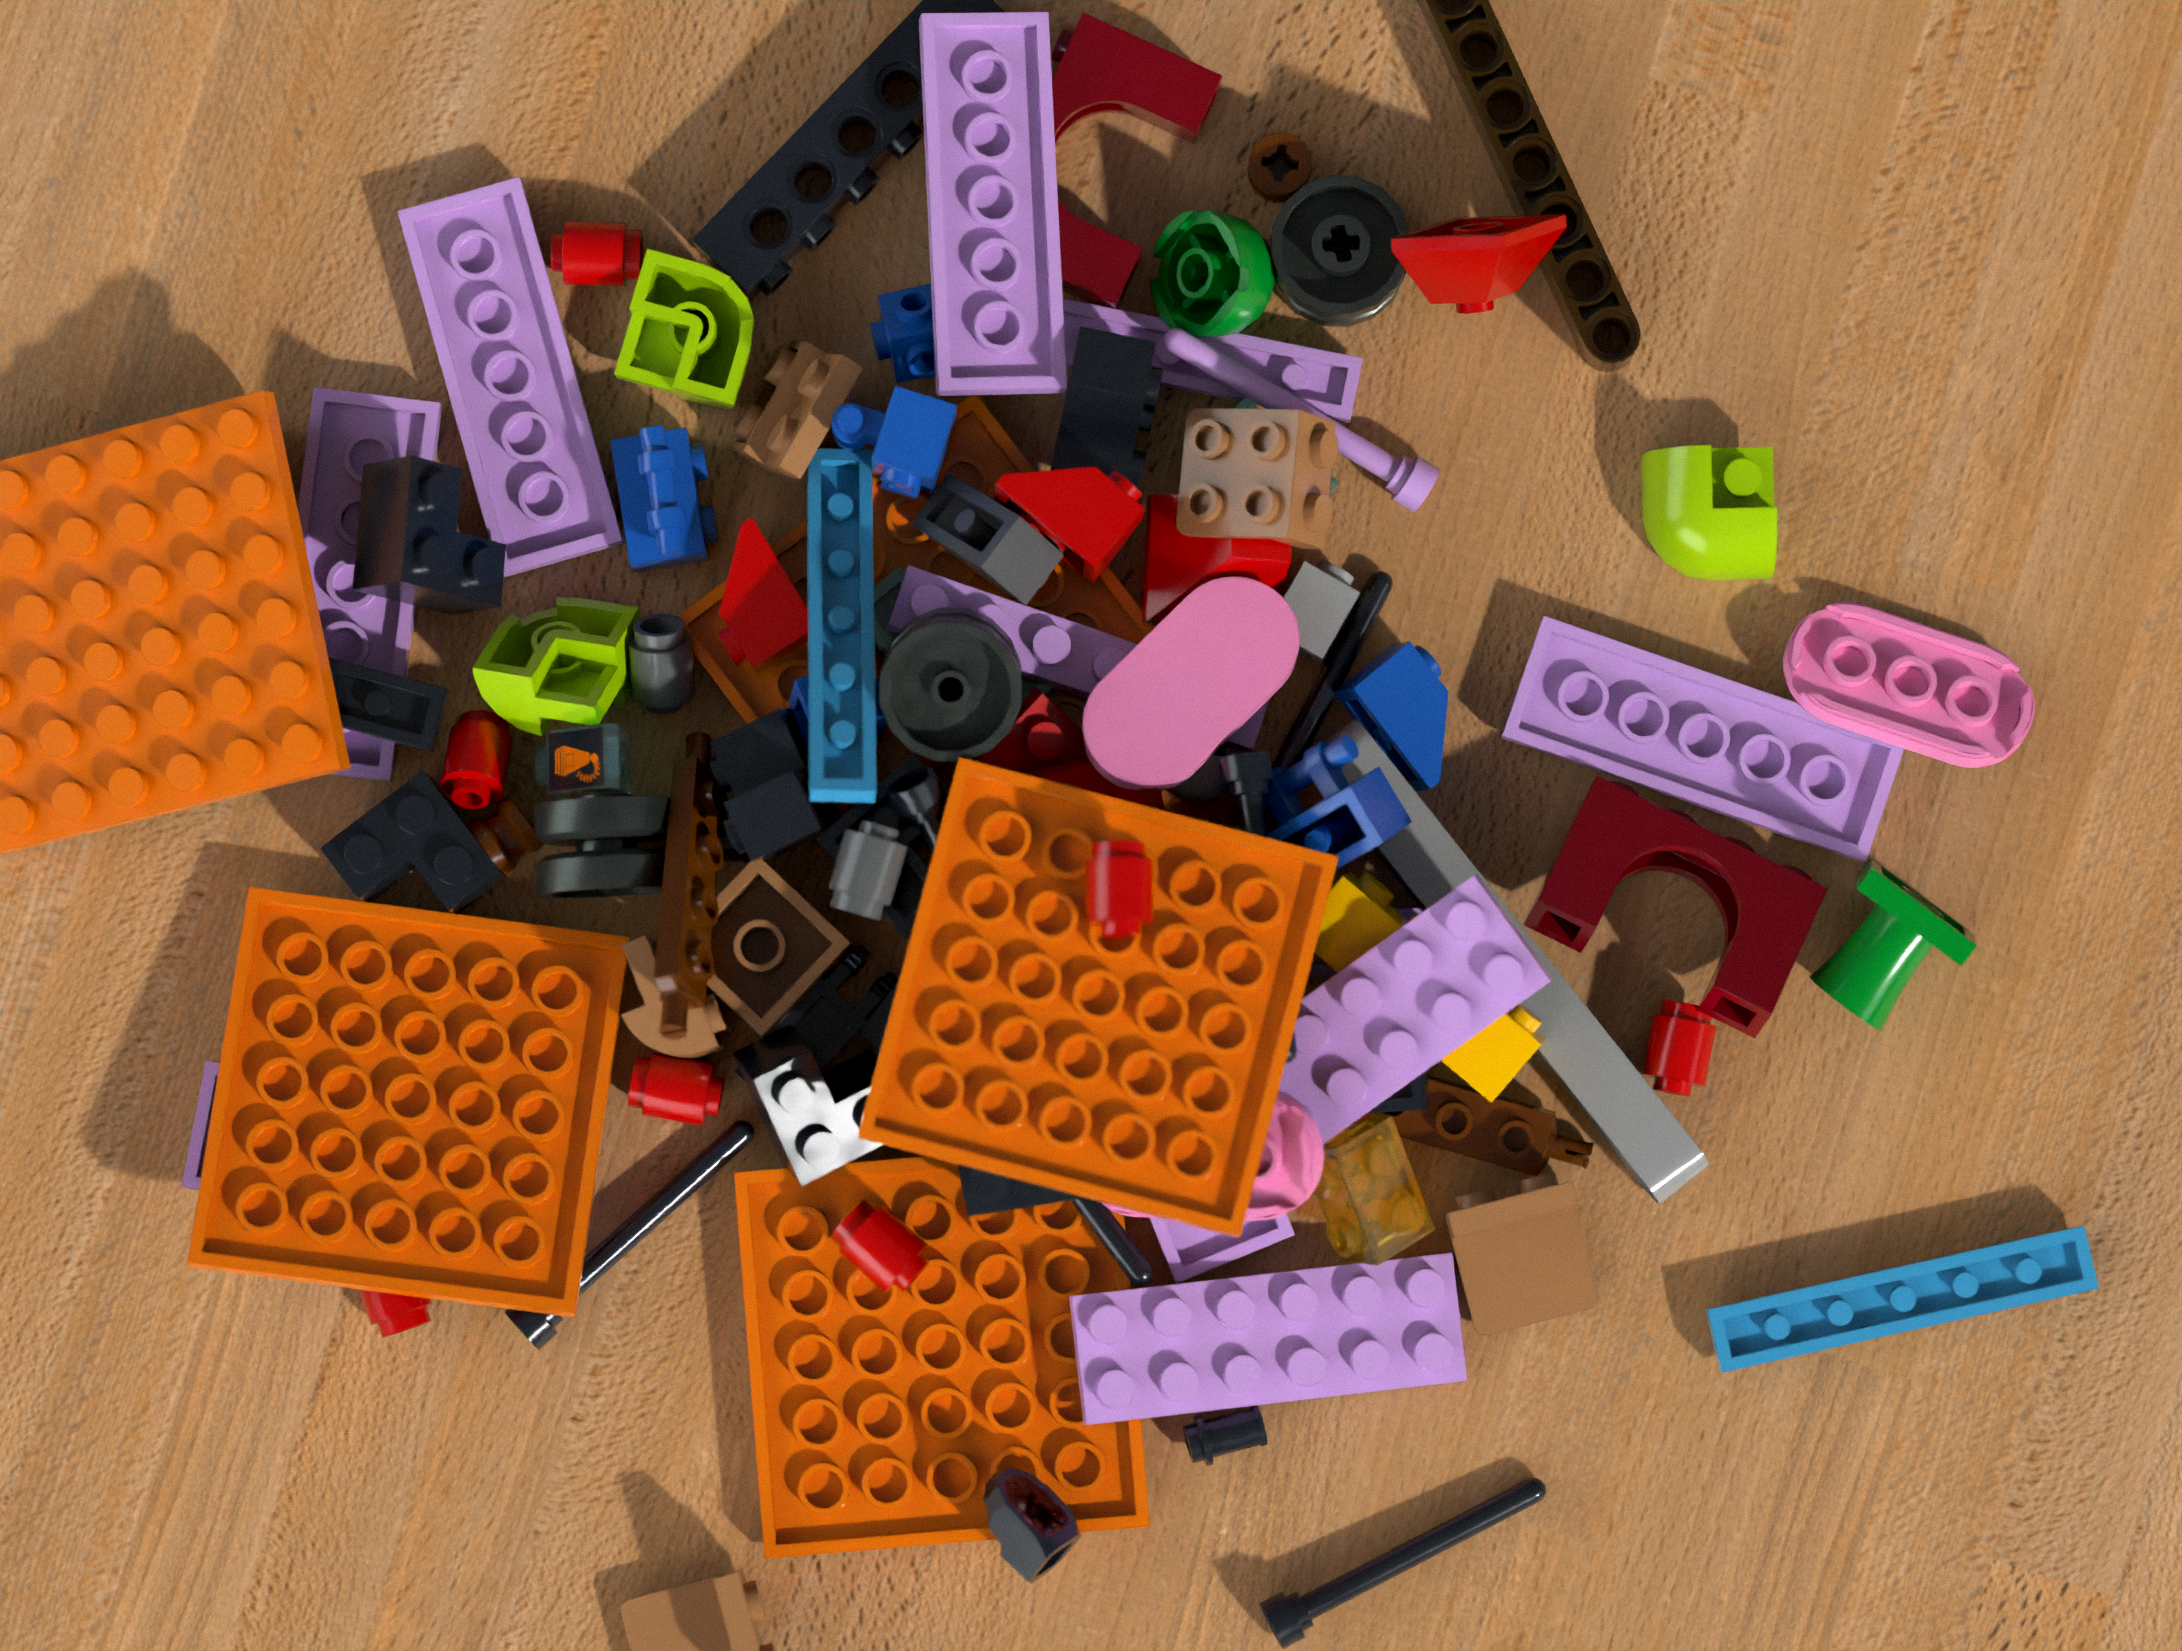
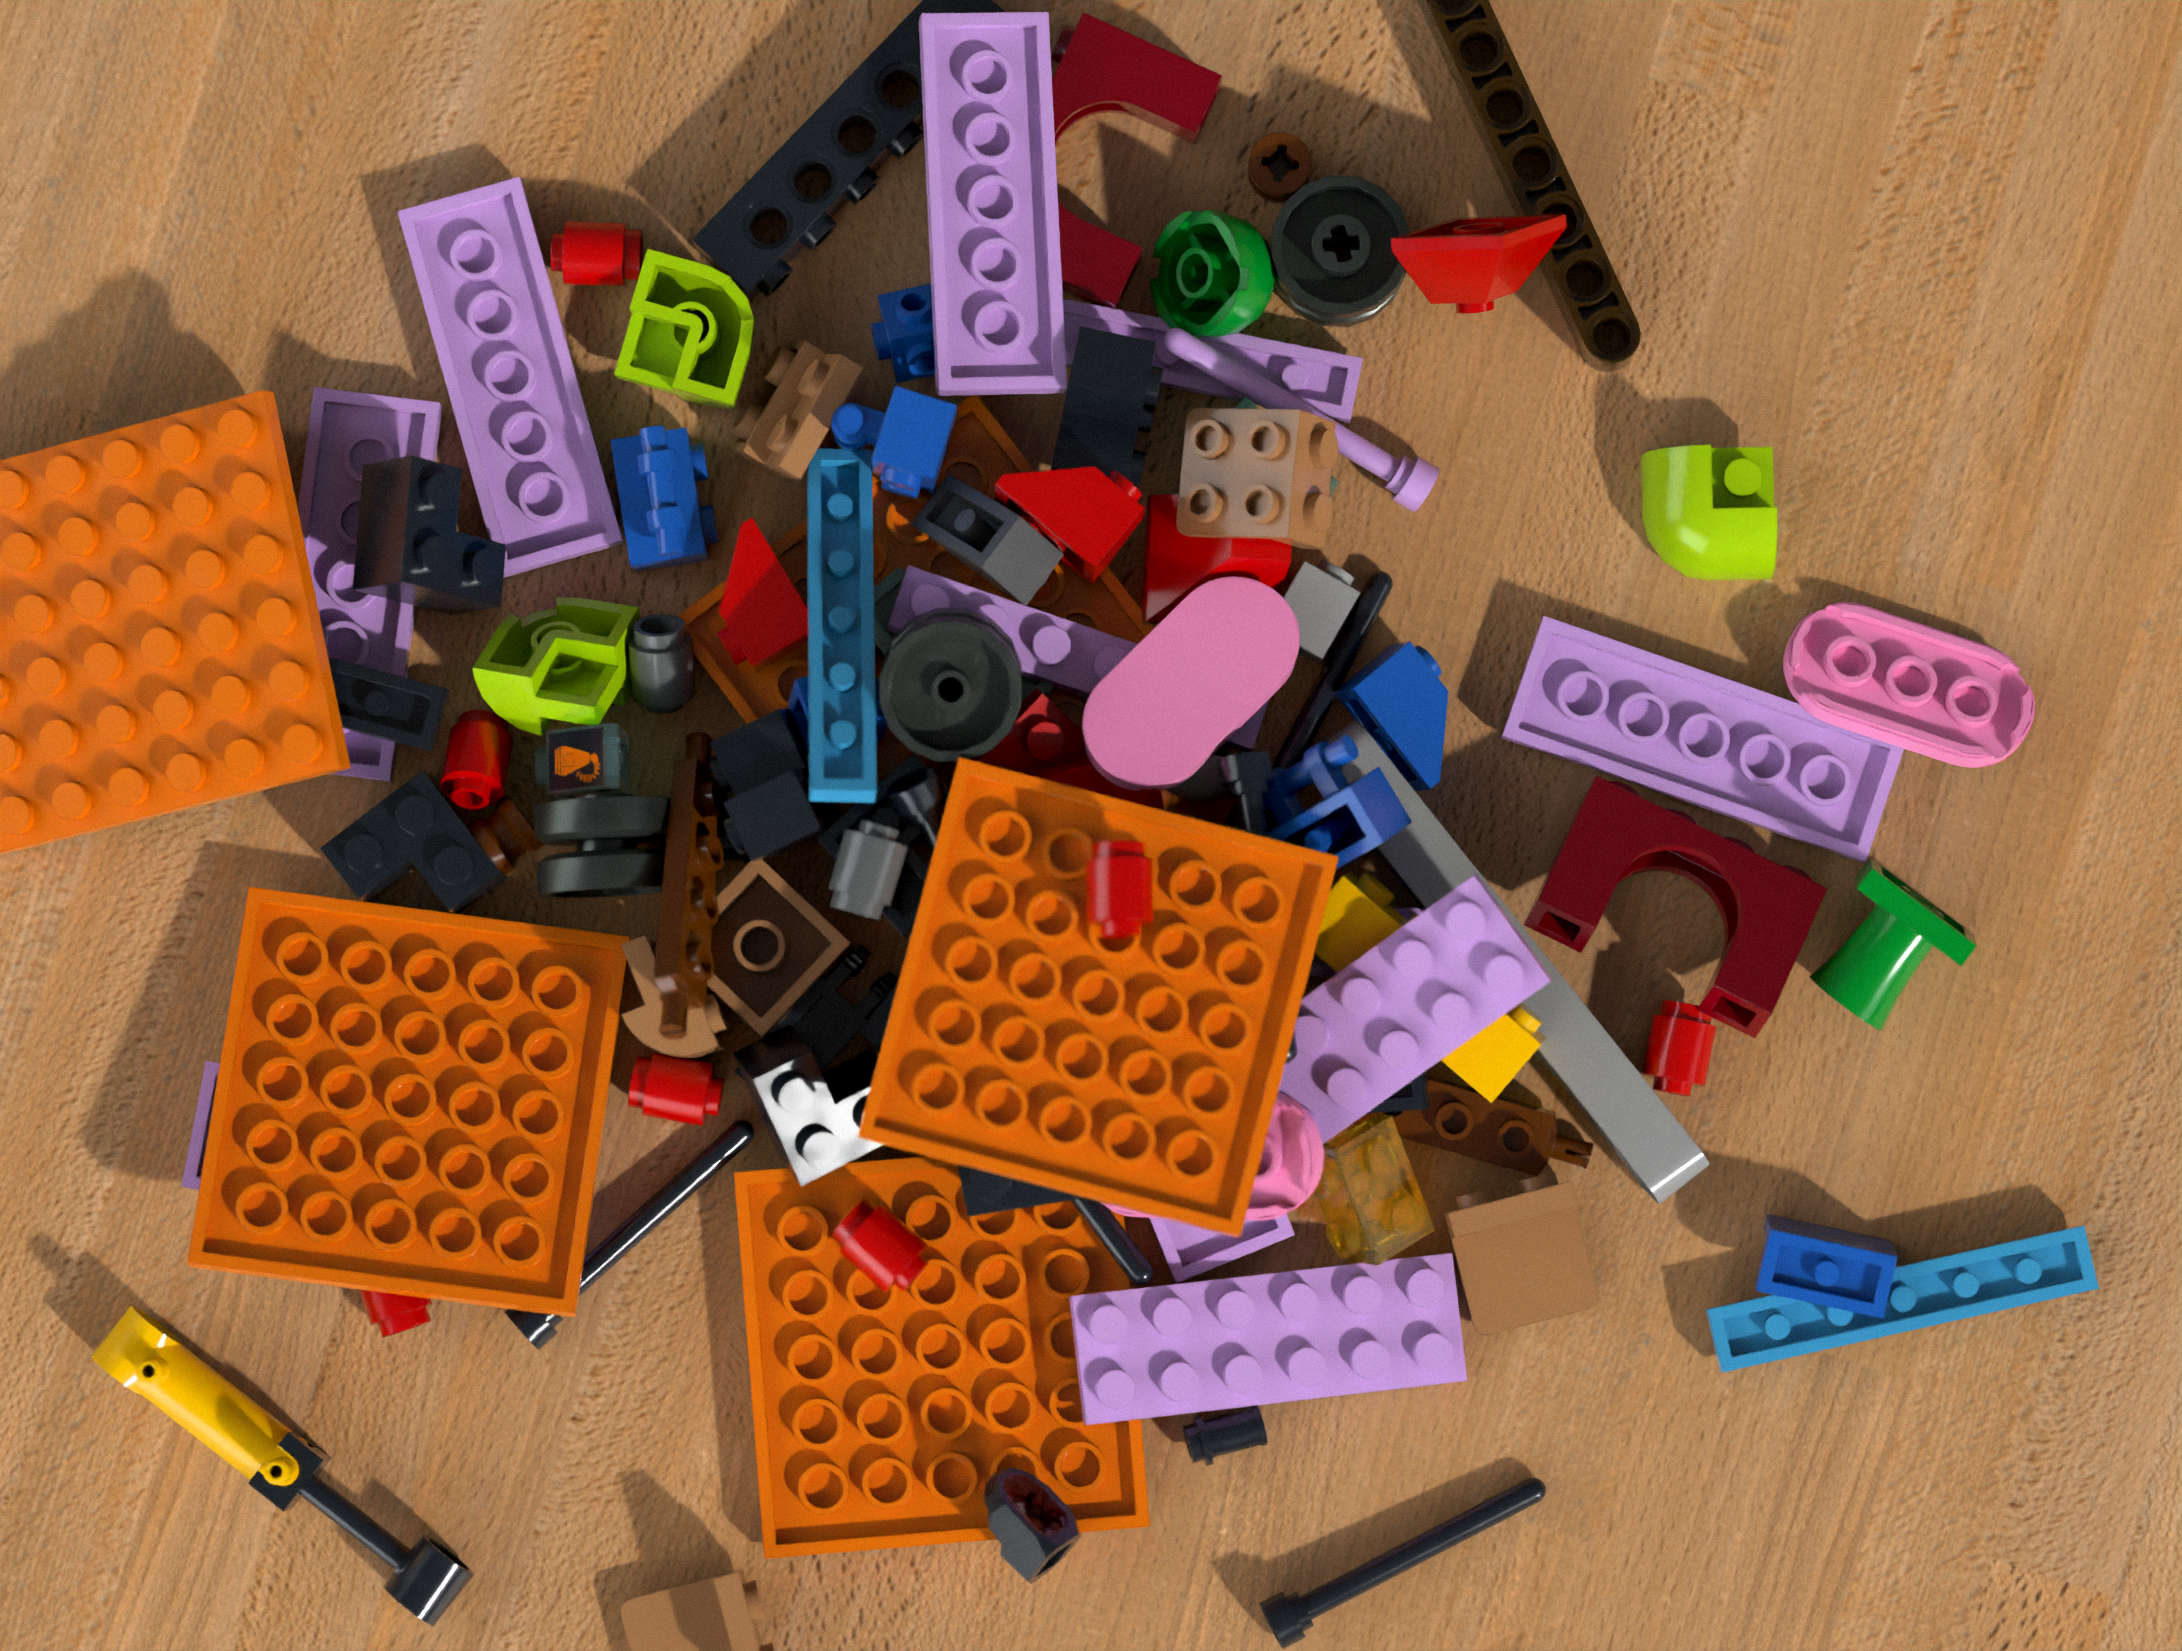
none -> piece [91,1305,474,1626]
none -> blue panel [1755,1214,1898,1318]

